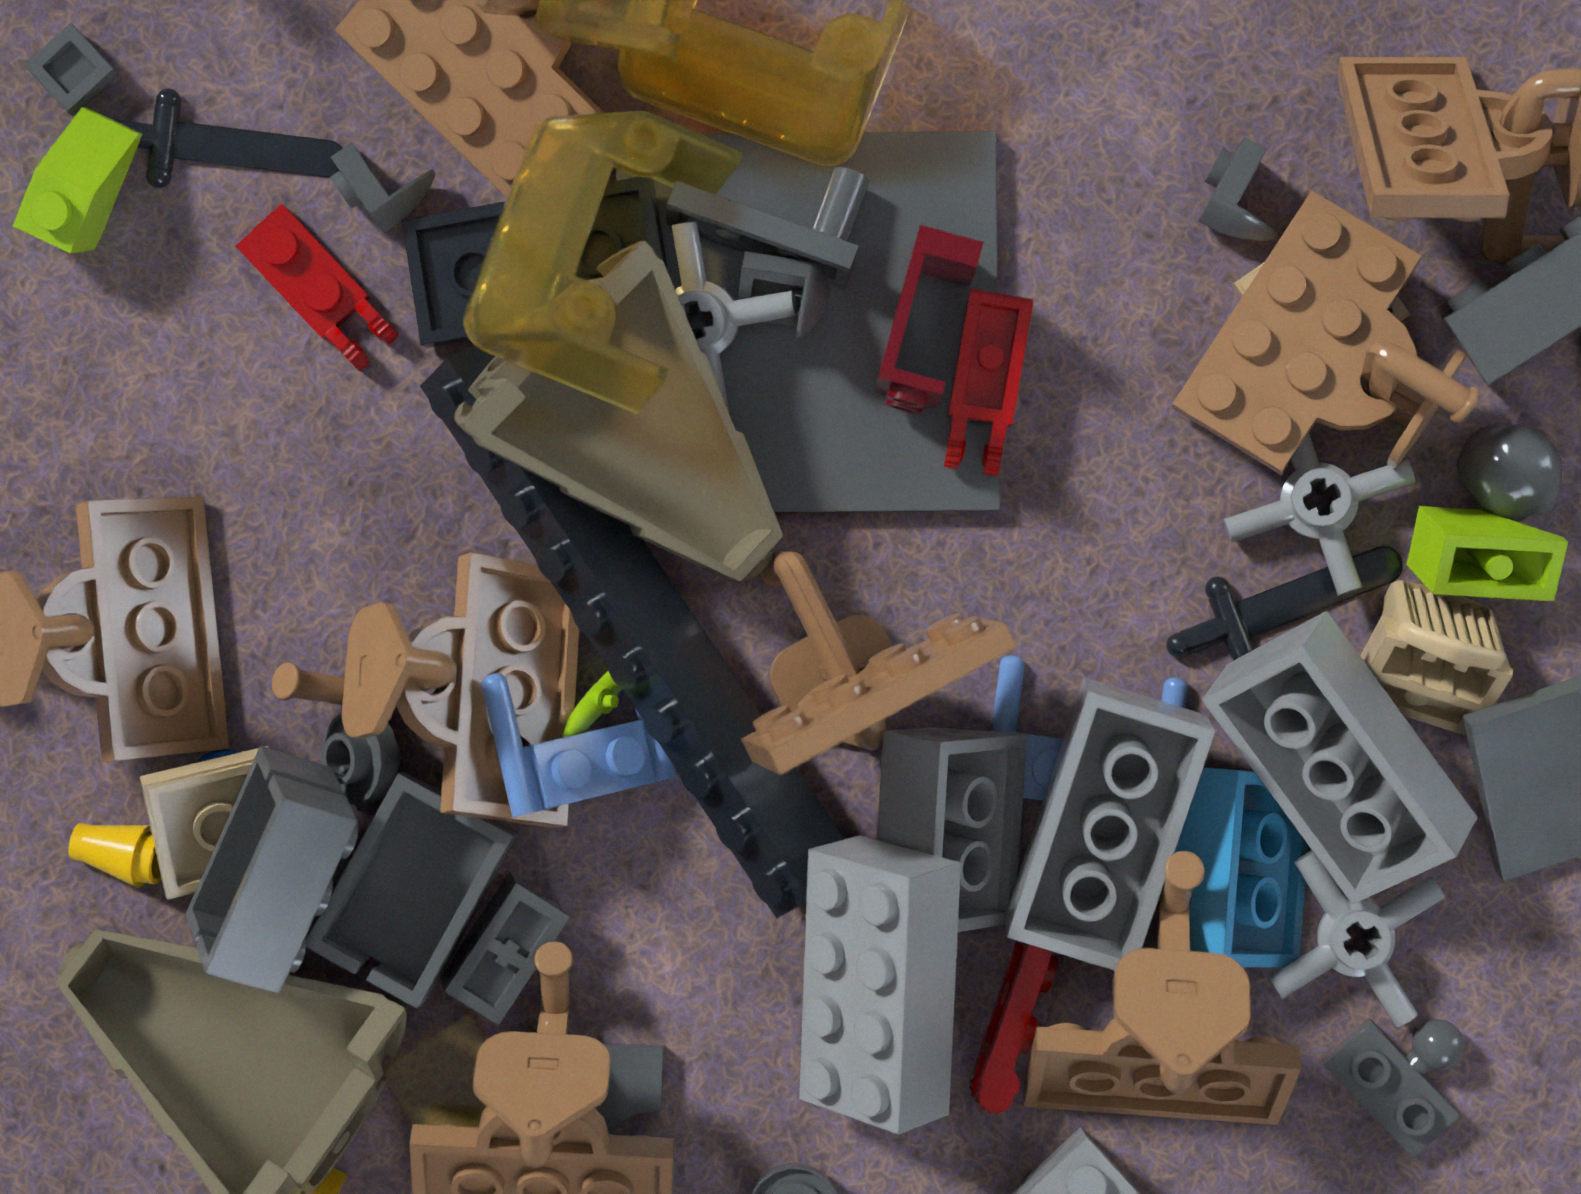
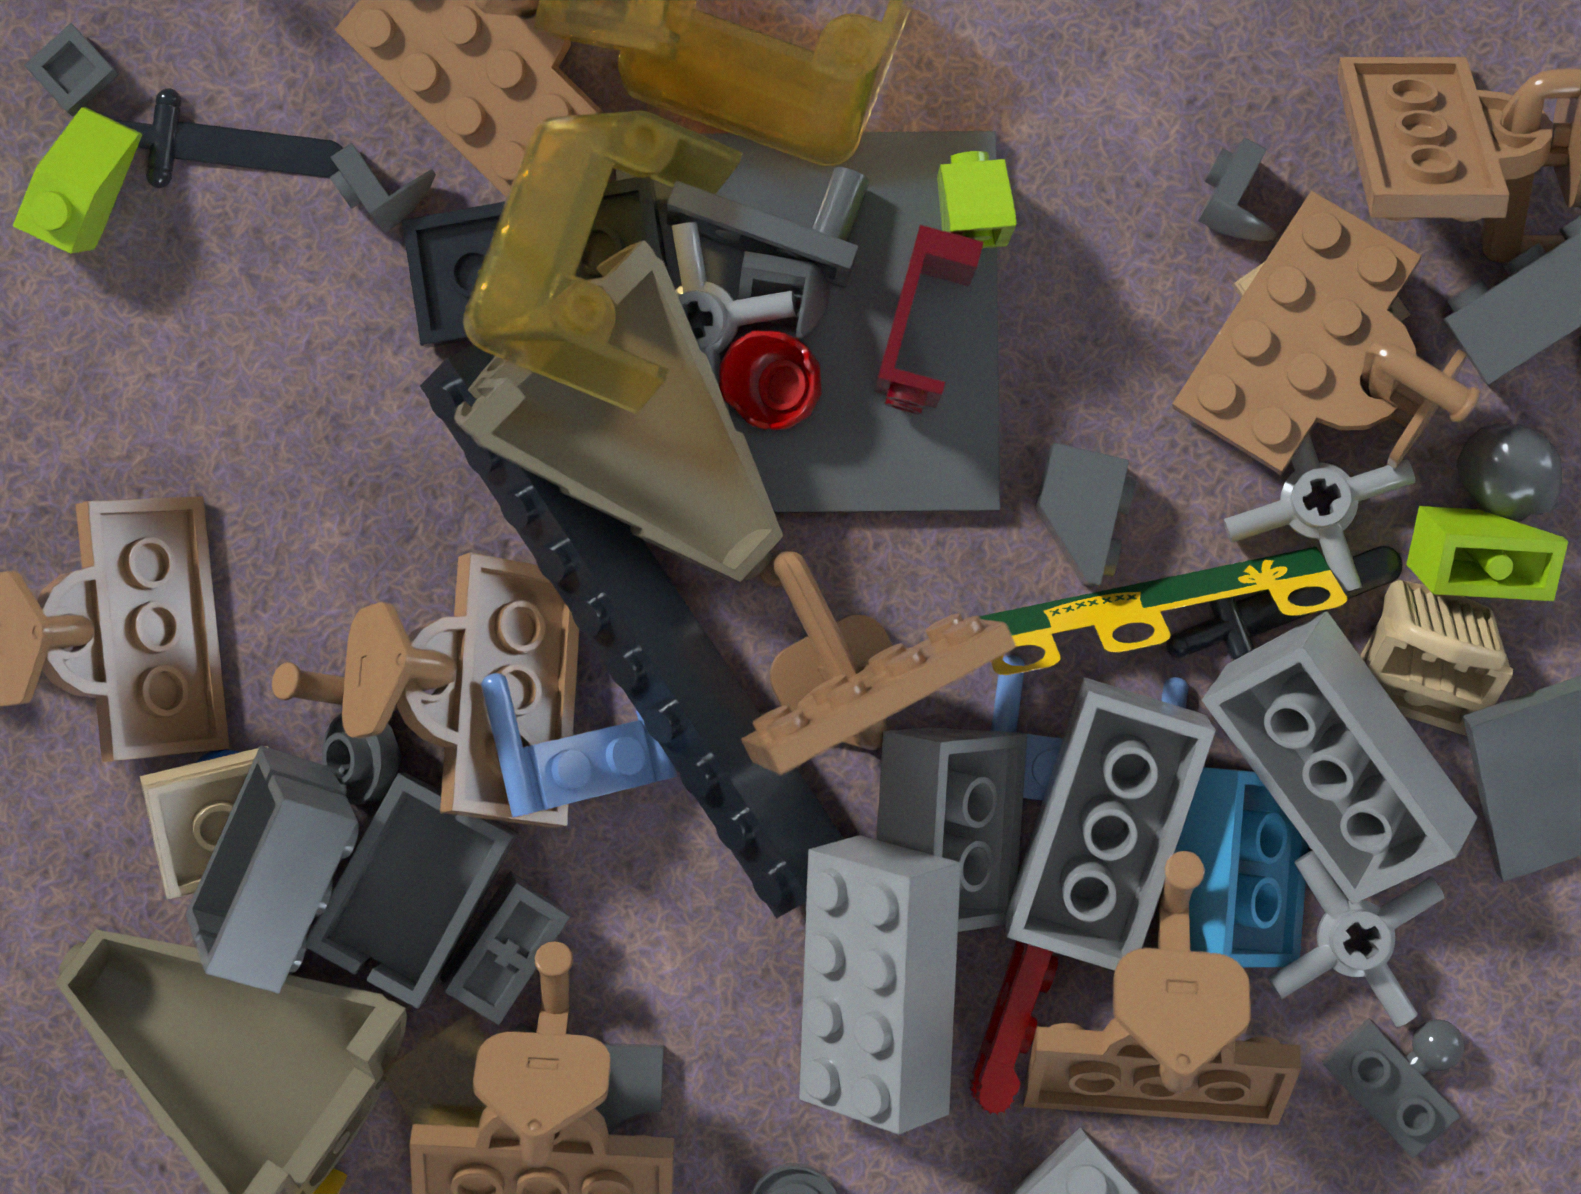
yellow cone [68,823,161,888] -> none
red hinge [235,203,400,372] -> none
lime helmet [563,671,622,738] -> none
red hinge [944,288,1034,476] -> none
none -> red hair [719,331,822,430]
none -> lime slope [937,151,1016,248]
none -> piece [979,546,1347,675]
none -> dark grey slope [1035,442,1136,588]

